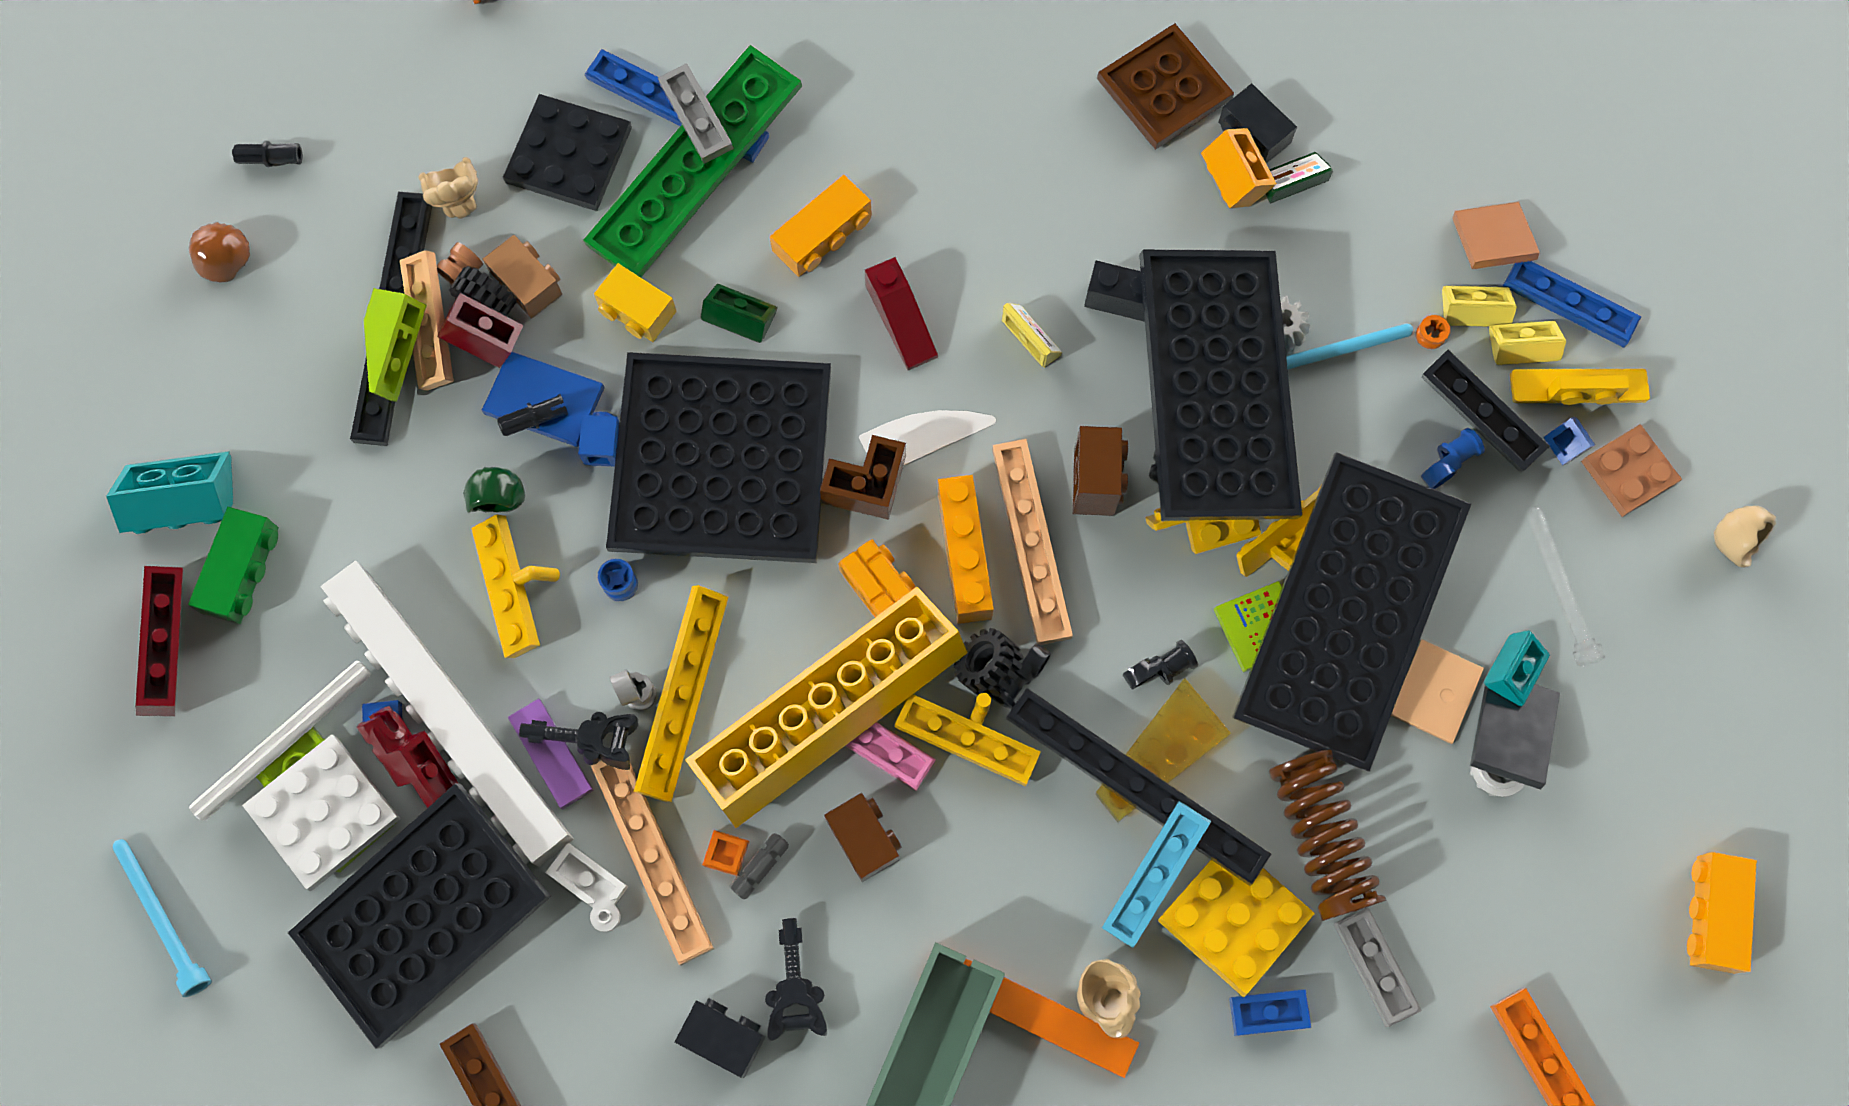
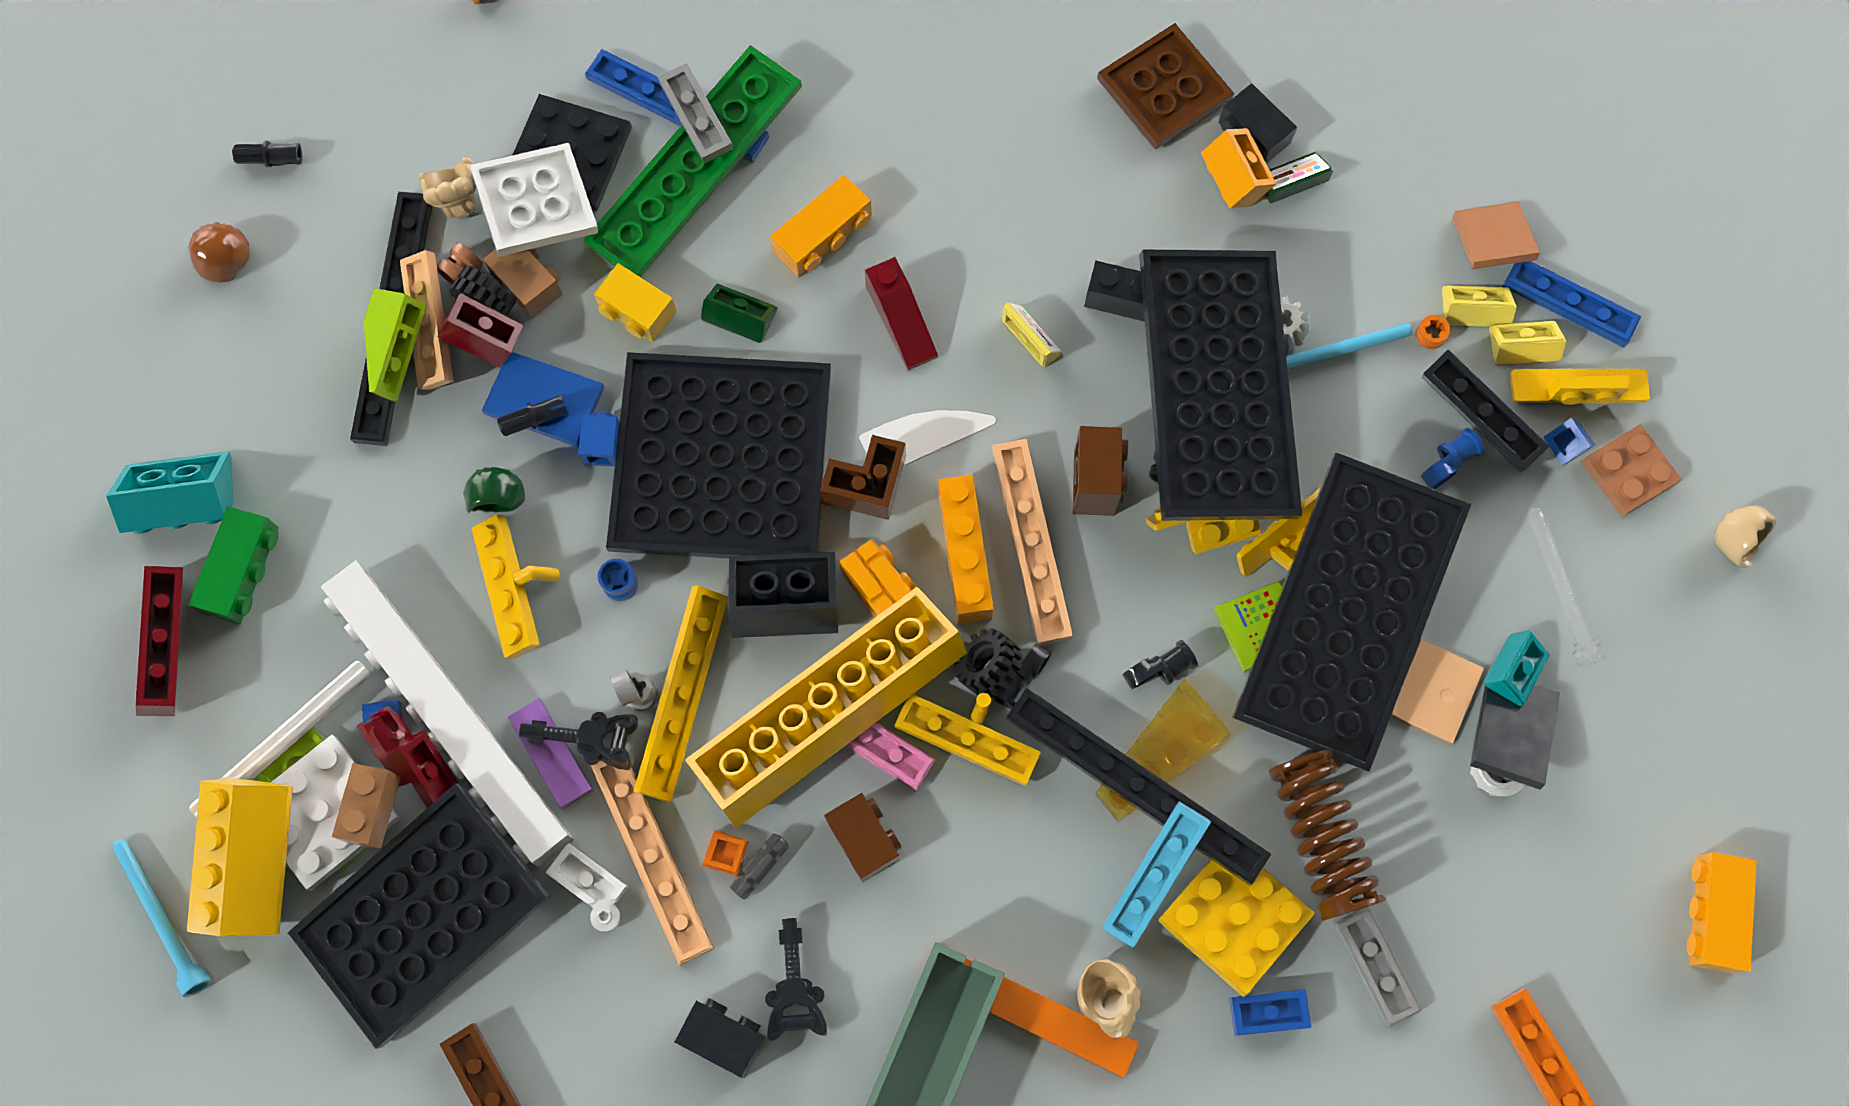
none -> yellow slope [187,778,293,936]
none -> medium nougat brick [332,763,401,850]
none -> white plate [470,143,598,257]
none -> black slope [728,551,838,638]

